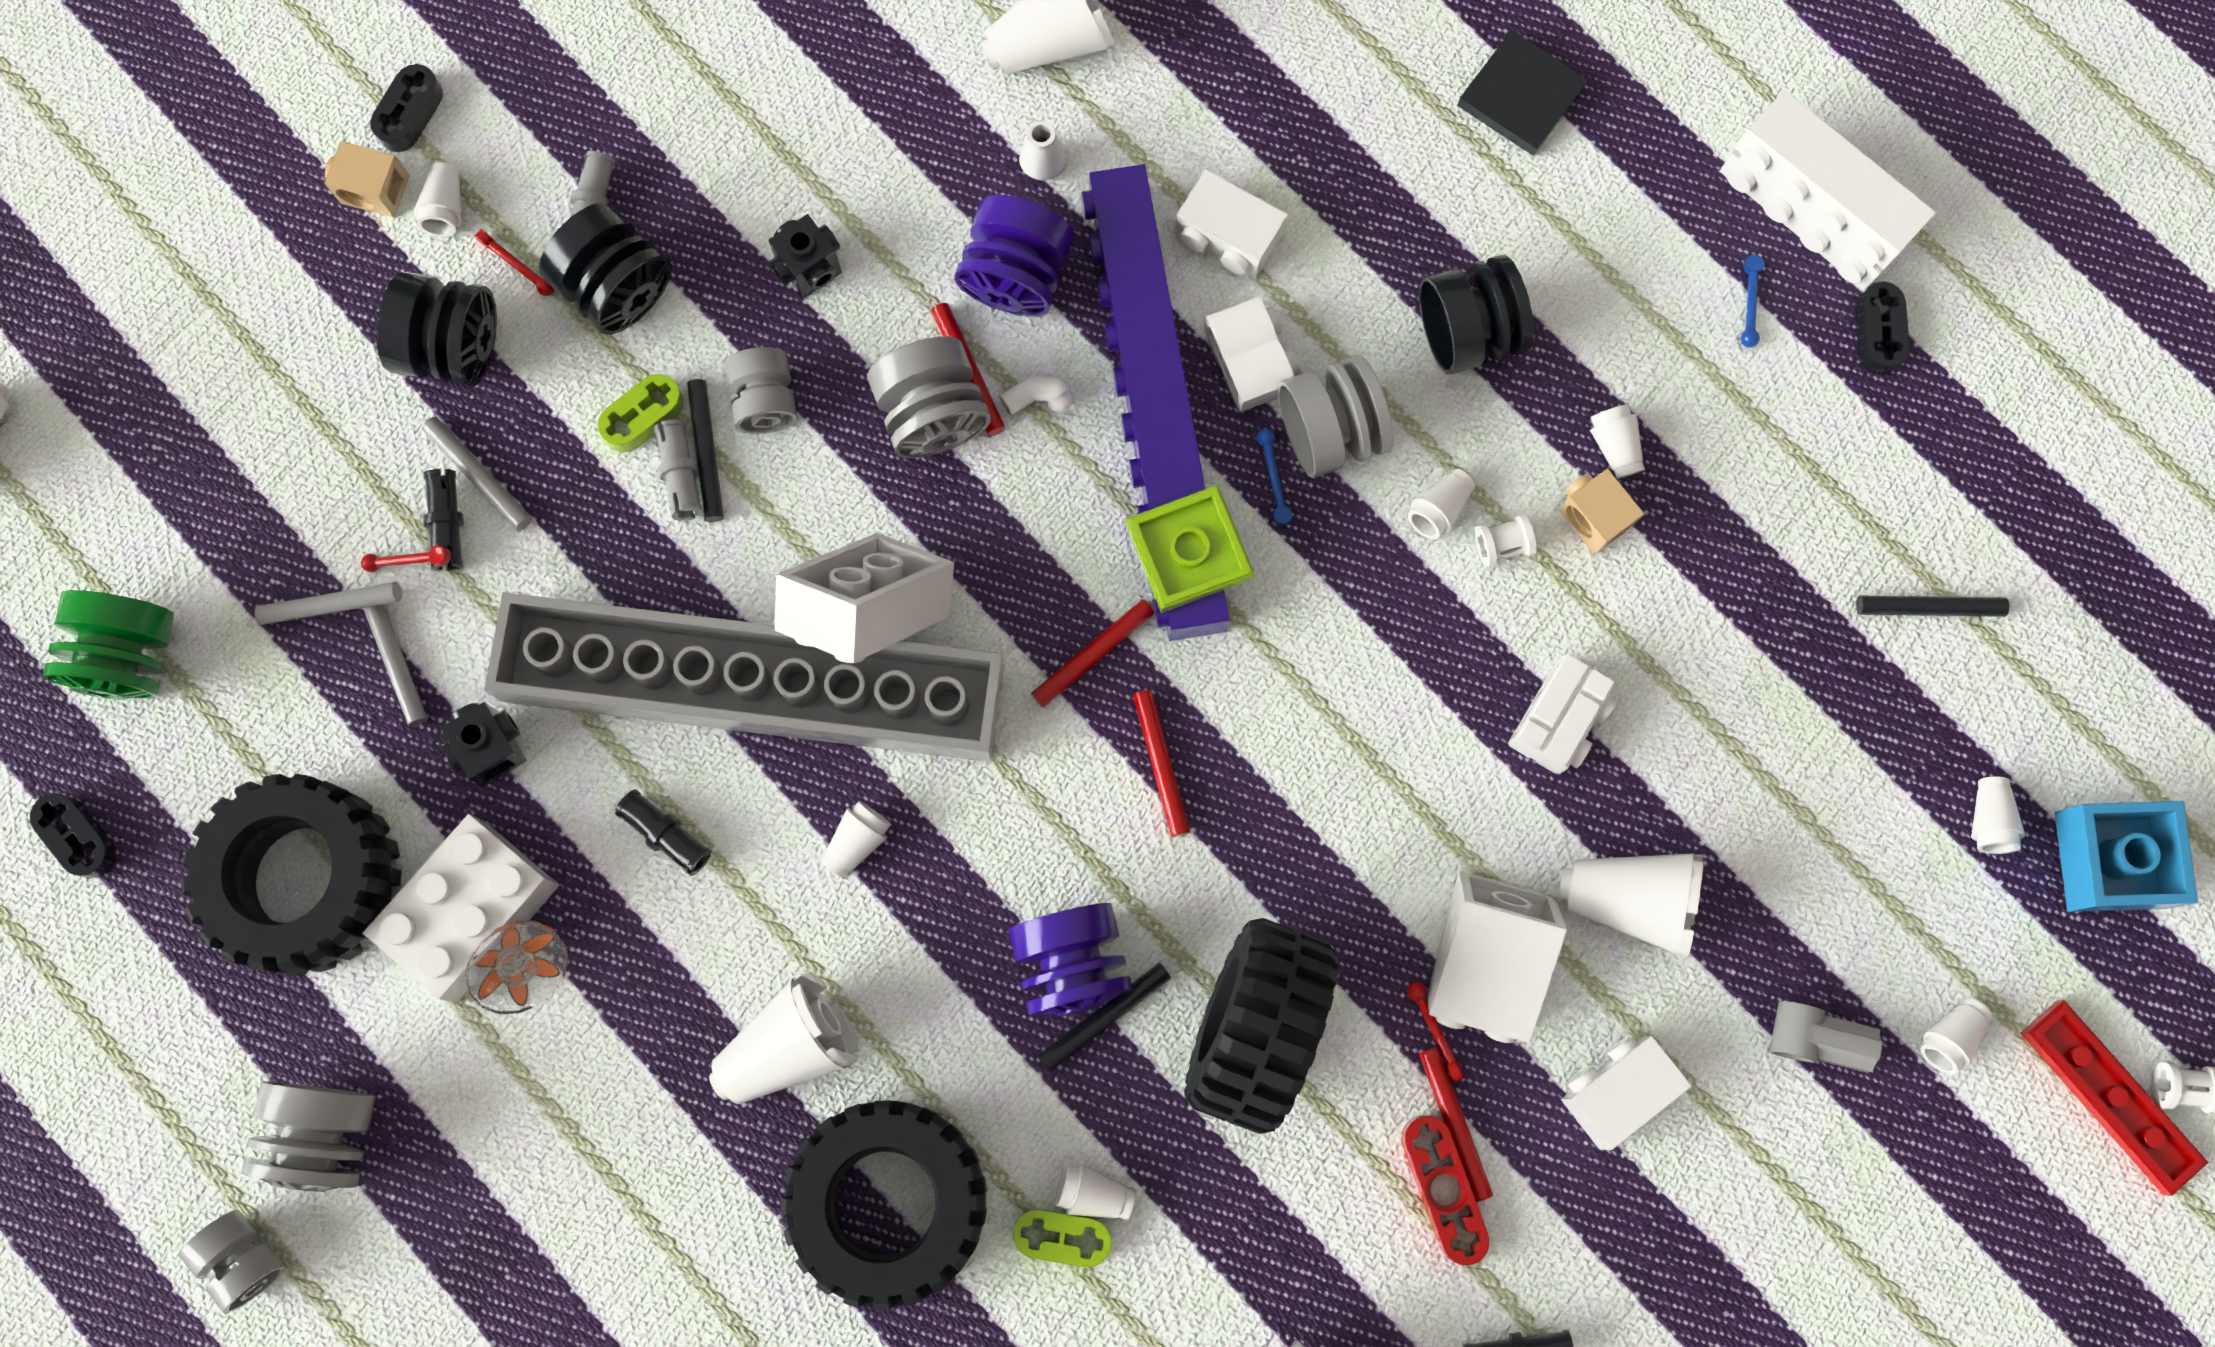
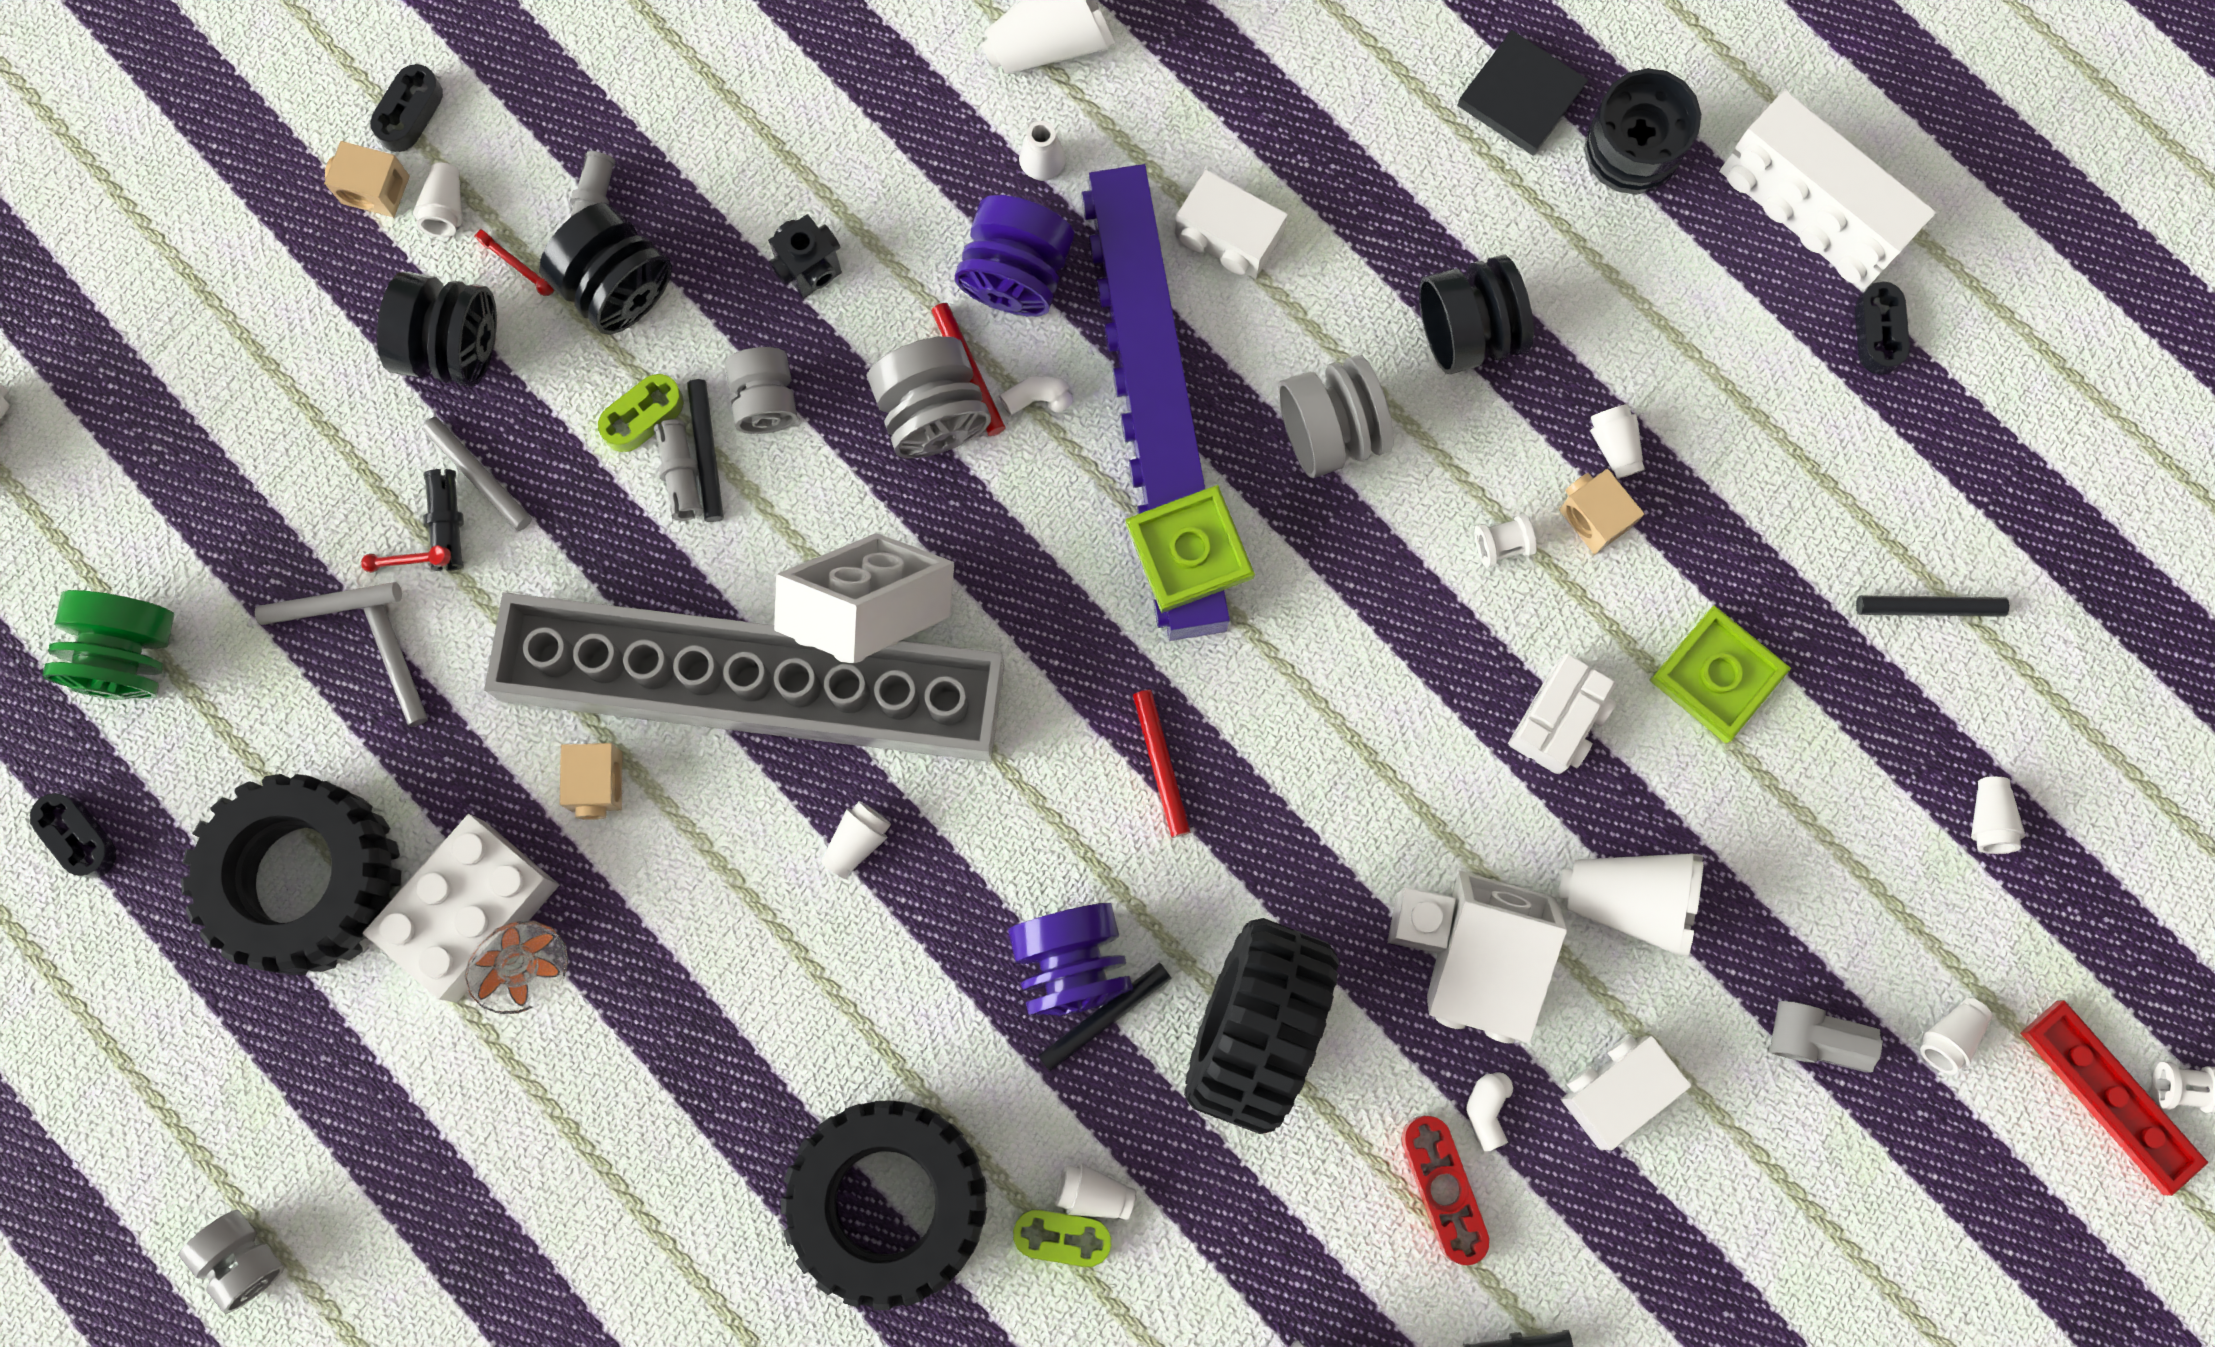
light grey wheel [241,1082,376,1192] -> none
black brick [440,702,527,787] -> none
black pin [615,789,712,876] -> none
white cone [709,973,859,1104] -> none
red bar [1031,599,1155,708] -> none
white brick [1204,296,1300,412] -> none
blue hinge [1257,429,1292,526] -> none
red hinge [1407,981,1465,1082] -> none
white cone [1408,469,1475,540] -> none
red bar [1418,1047,1494,1202] -> none
blue hinge [1740,255,1765,348] -> none
dark azure brick [2055,801,2198,912] -> none
none -> tan brick [560,743,623,820]
none -> white brick [1387,887,1456,953]
none -> white arm [1466,1072,1513,1152]
none -> black wheel [1584,68,1702,195]
none -> lime tile [1649,605,1791,744]

